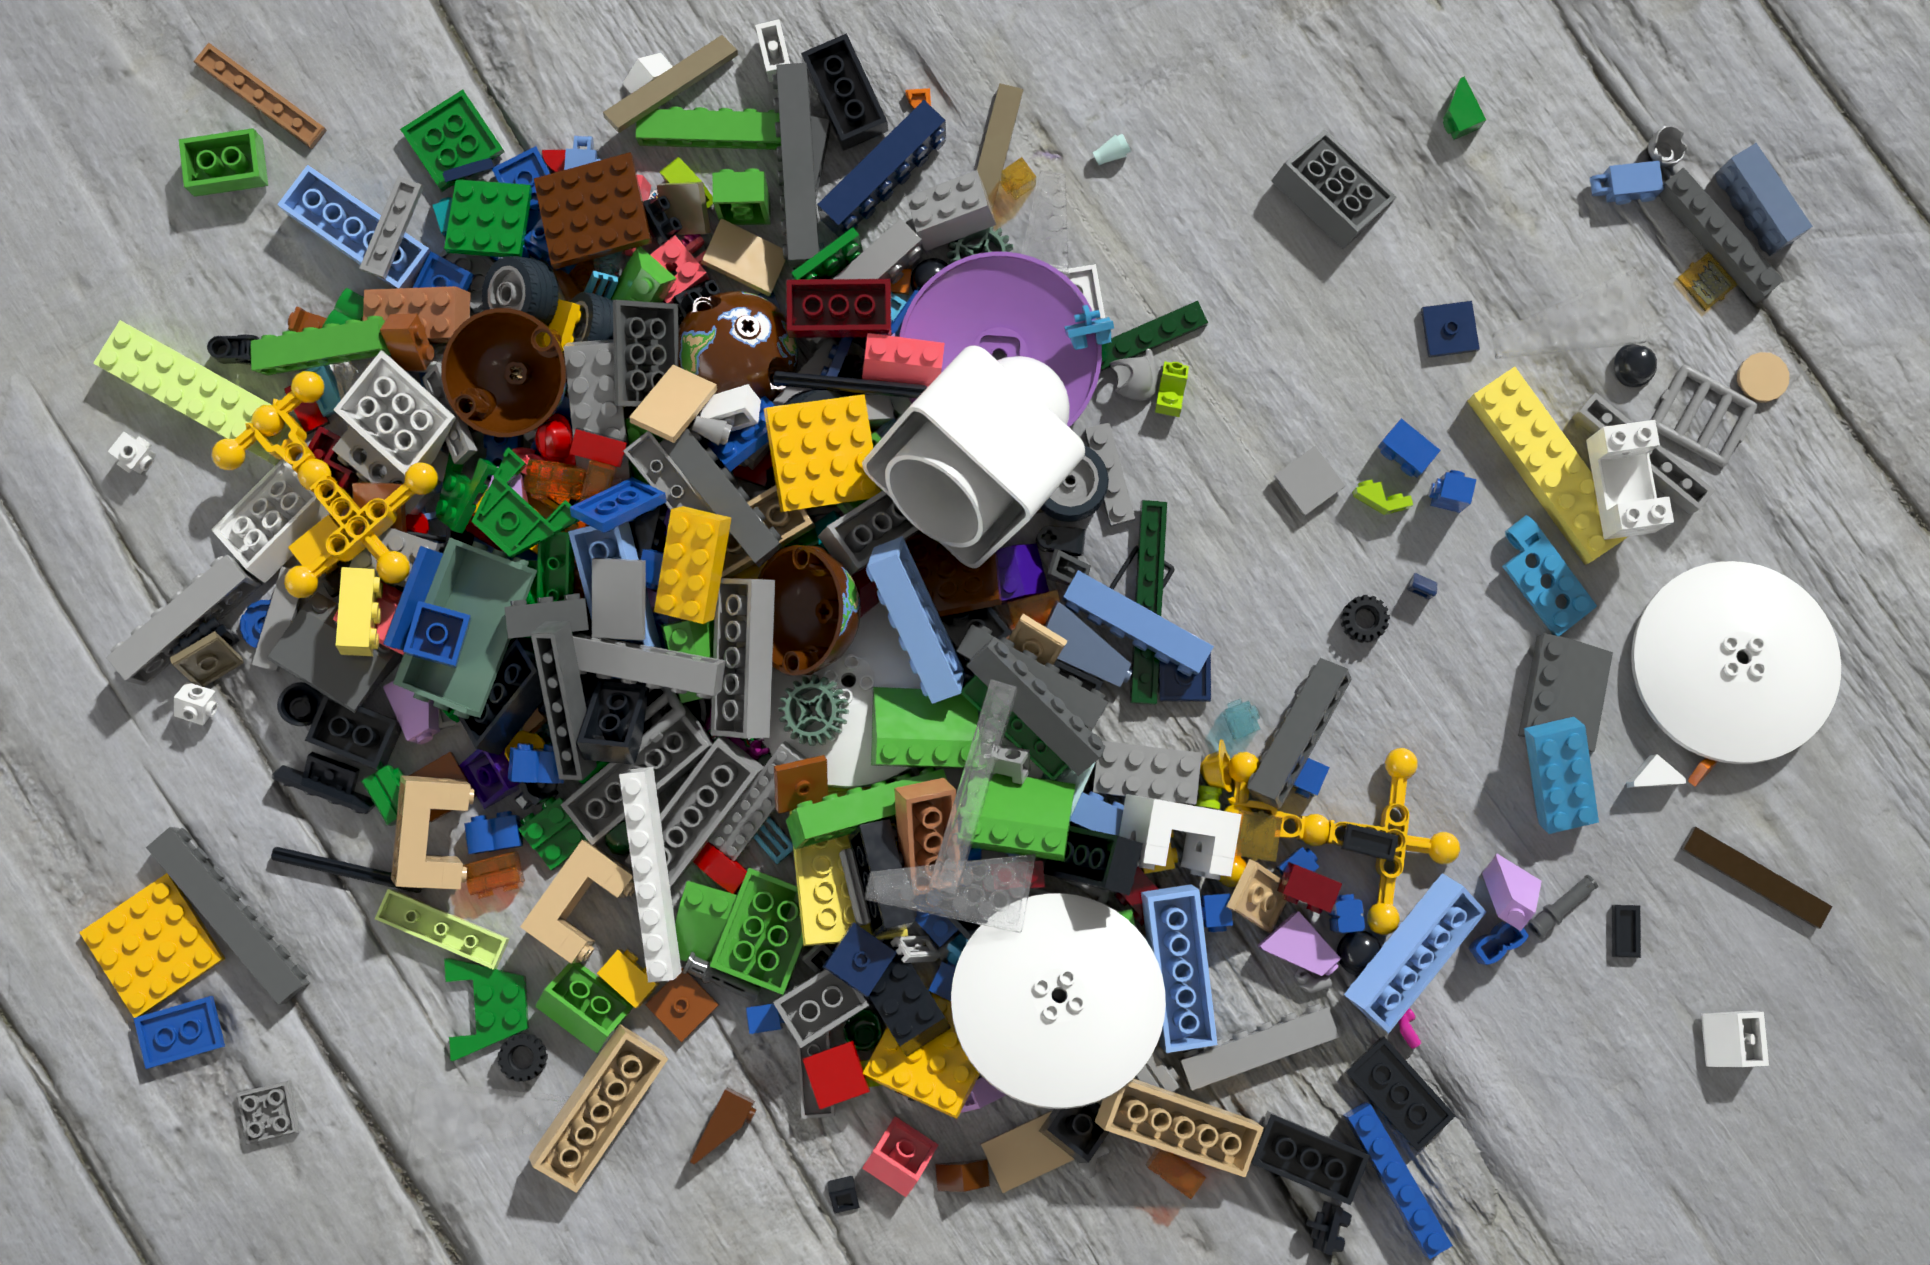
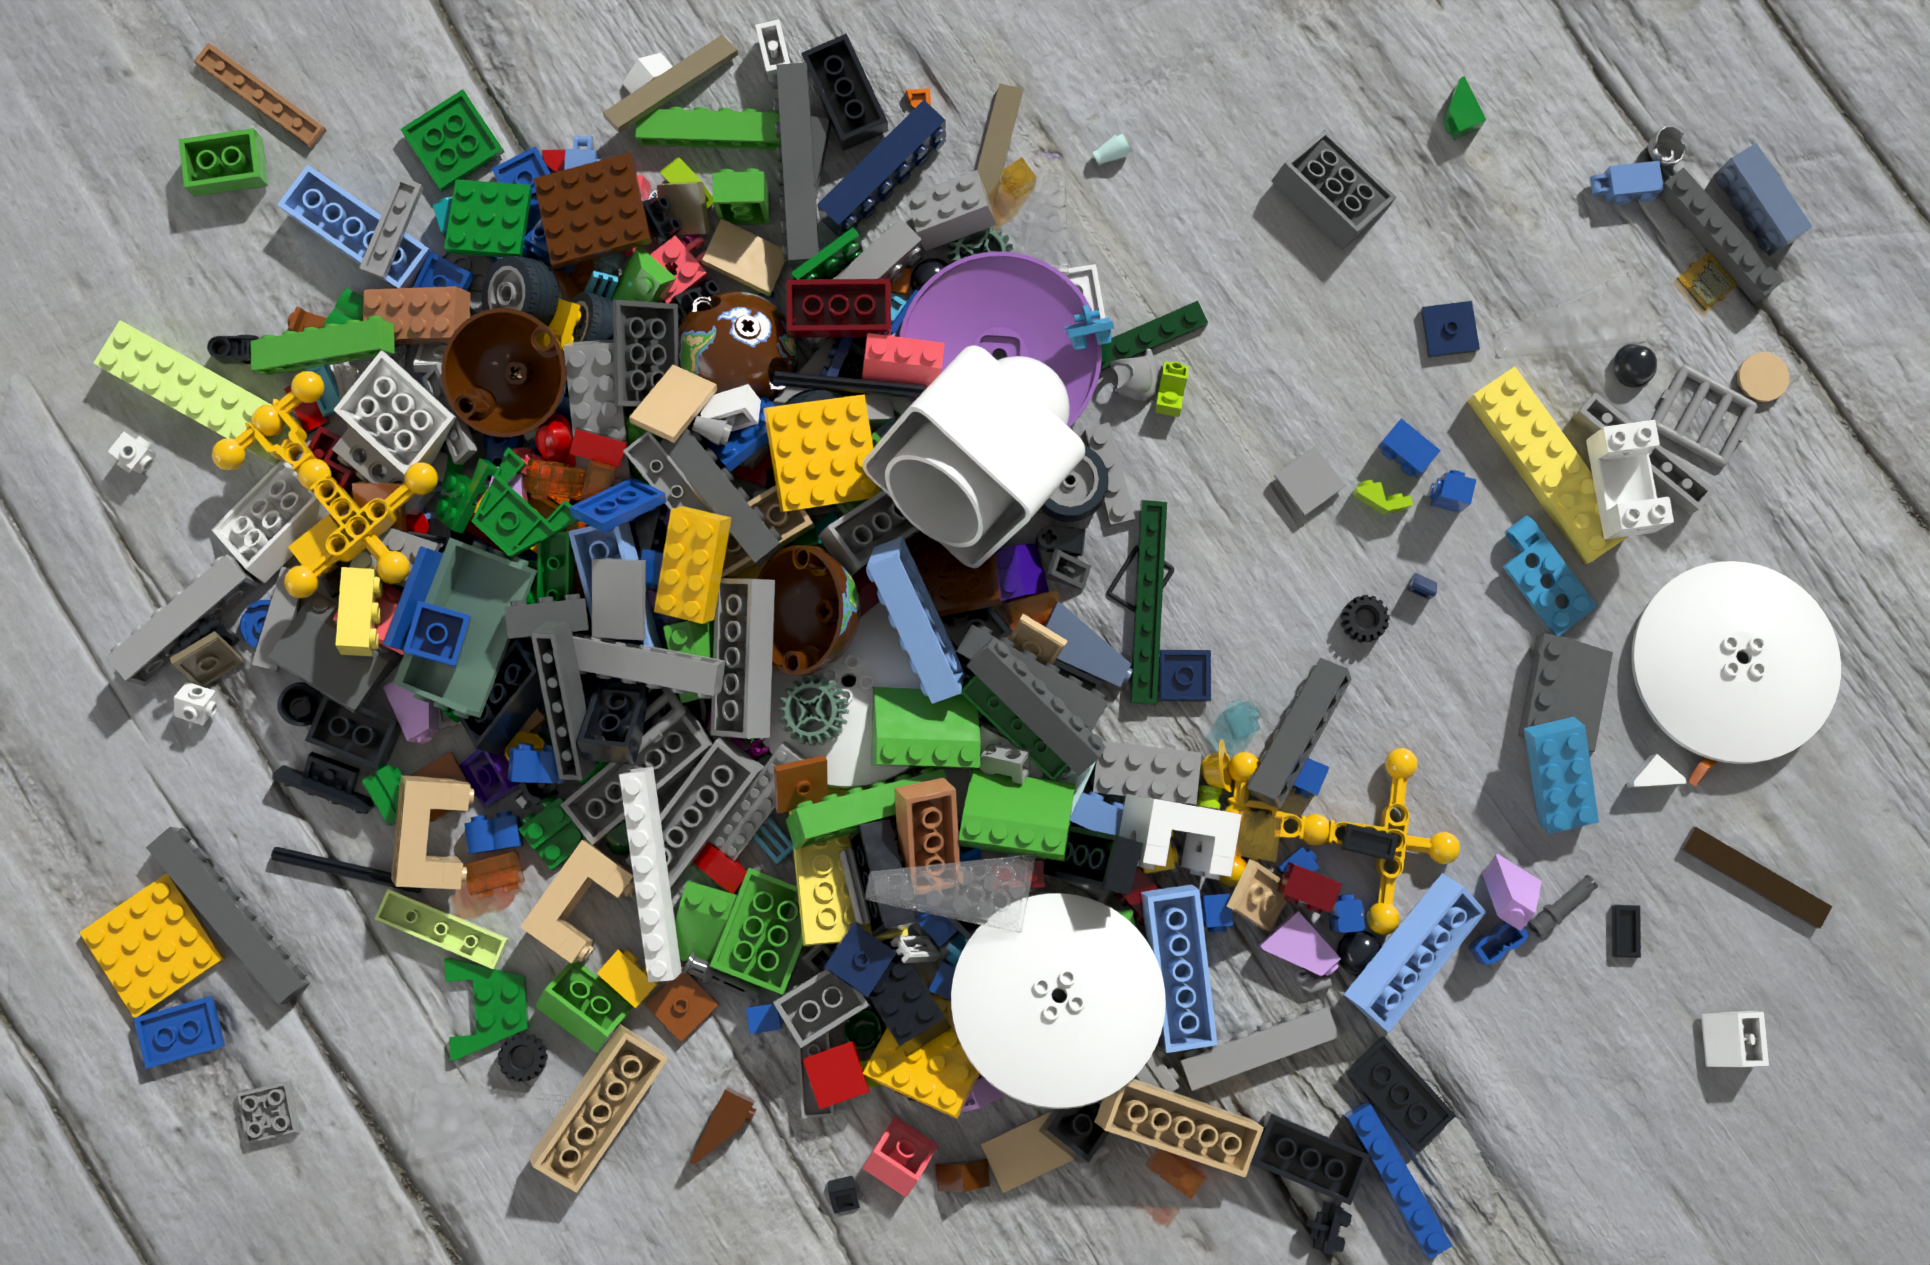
dark orange brick [380,313,435,371] -> none
dark blue tile [442,158,494,182] -> none
clear brick [929,679,1018,896] -> none
medium blue brick [1062,570,1214,676] -> none
dark pink arm [1398,1008,1421,1049] -> none

